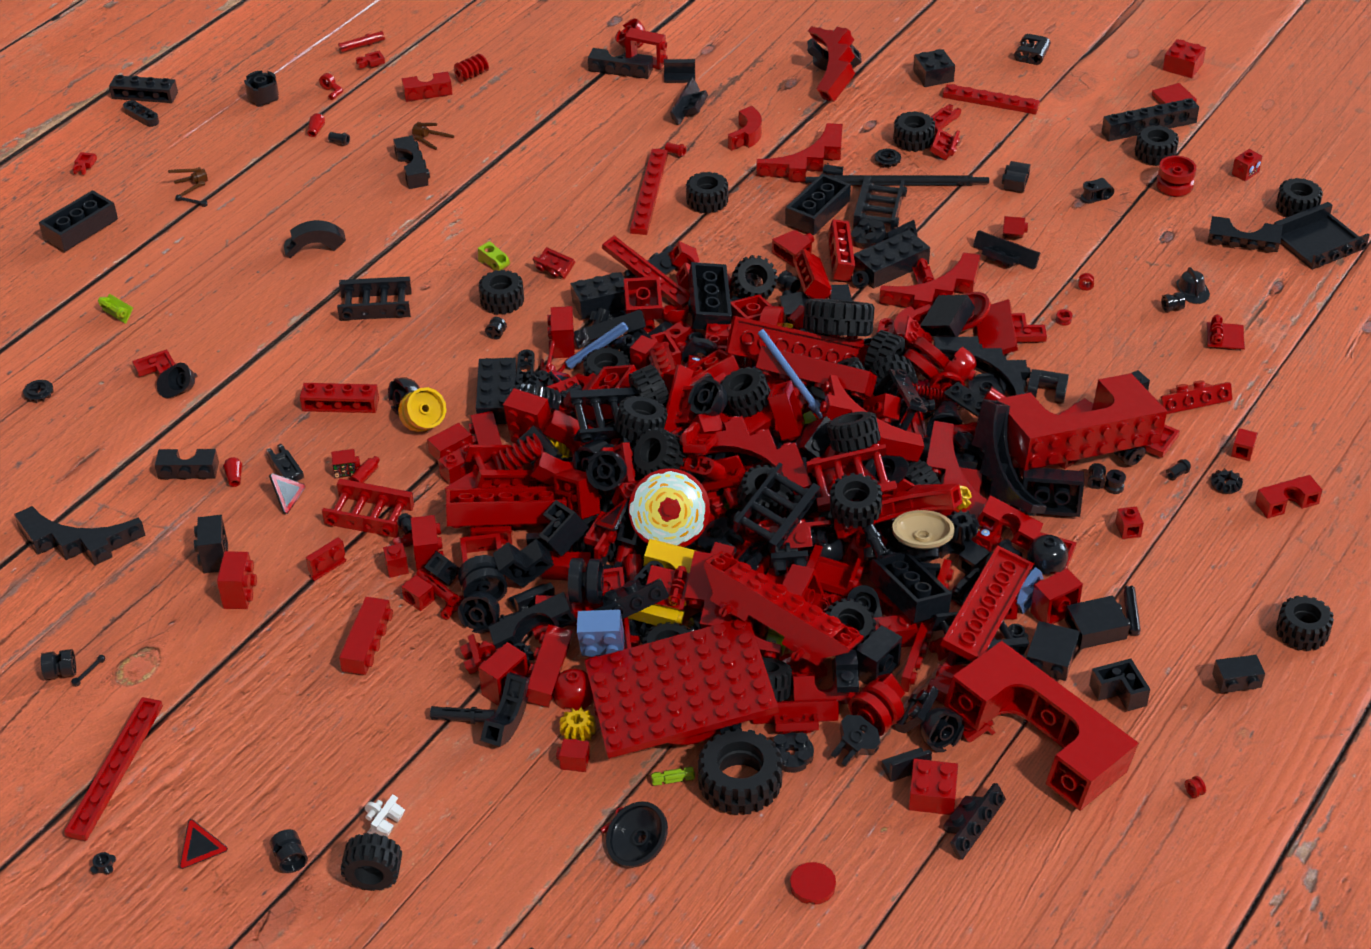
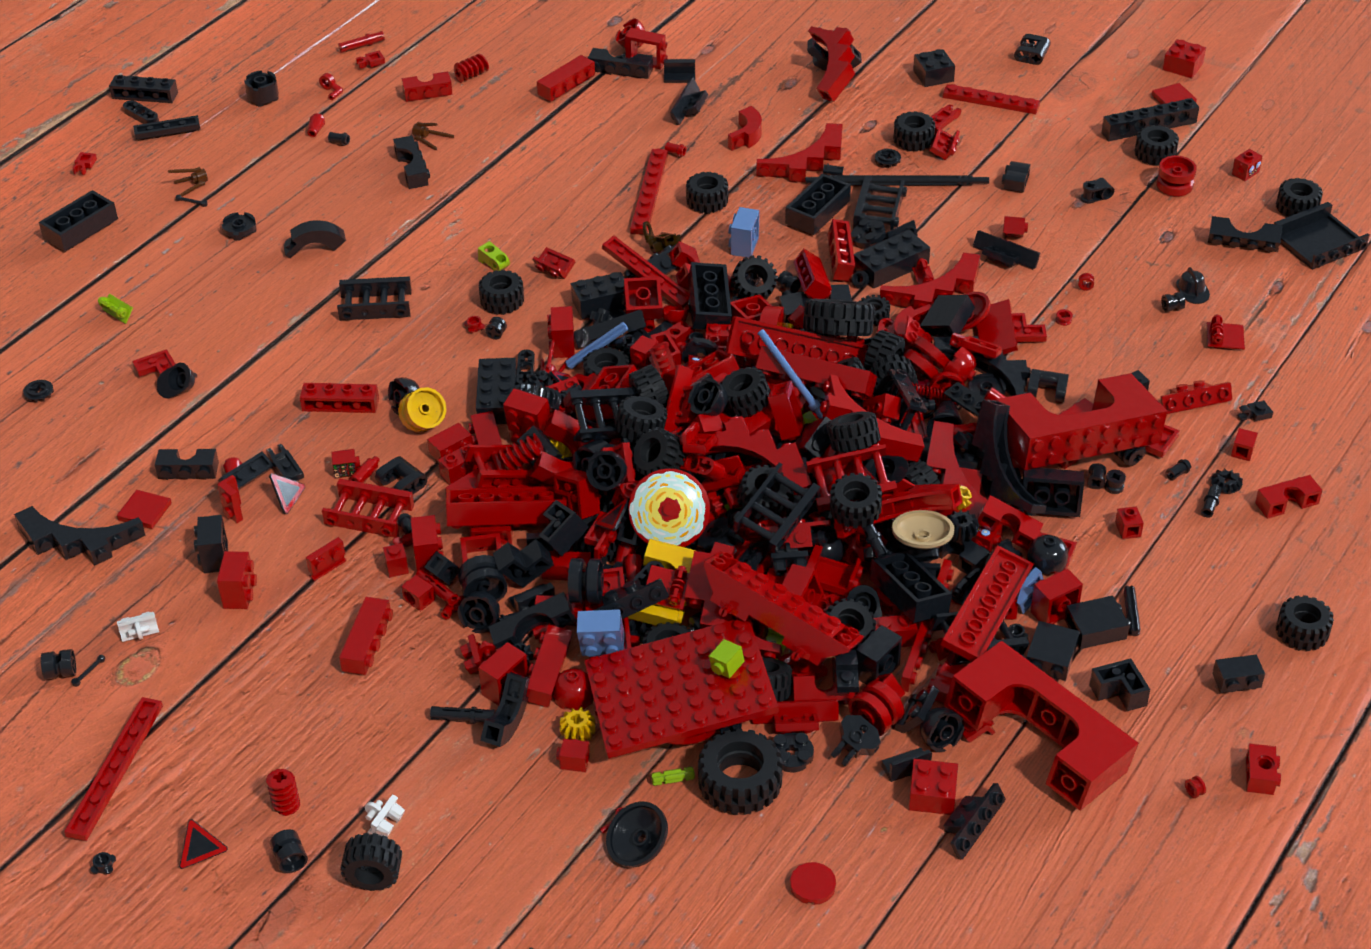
red torso [772,230,814,268] -> none
none -> red tile [117,489,172,529]
none -> white hips [117,612,159,642]
none -> black plate [133,115,200,140]
none -> red bracket [217,475,243,523]
none -> black tile [218,451,274,490]
none -> black plate [222,212,257,241]
none -> red piece [266,769,300,816]
none -> black connector [375,456,428,494]
none -> red plate [464,316,485,333]
none -> red brick [537,55,595,101]
none -> dark brown piece [643,221,681,252]
none -> lime brick [709,639,745,679]
none -> medium blue brick [728,207,759,258]
none -> black tyre [859,295,890,326]
none -> red hinge [949,333,1003,359]
none -> black axle [1201,484,1222,518]
none -> black plate [1237,400,1273,421]
none -> red brick [1245,743,1281,795]

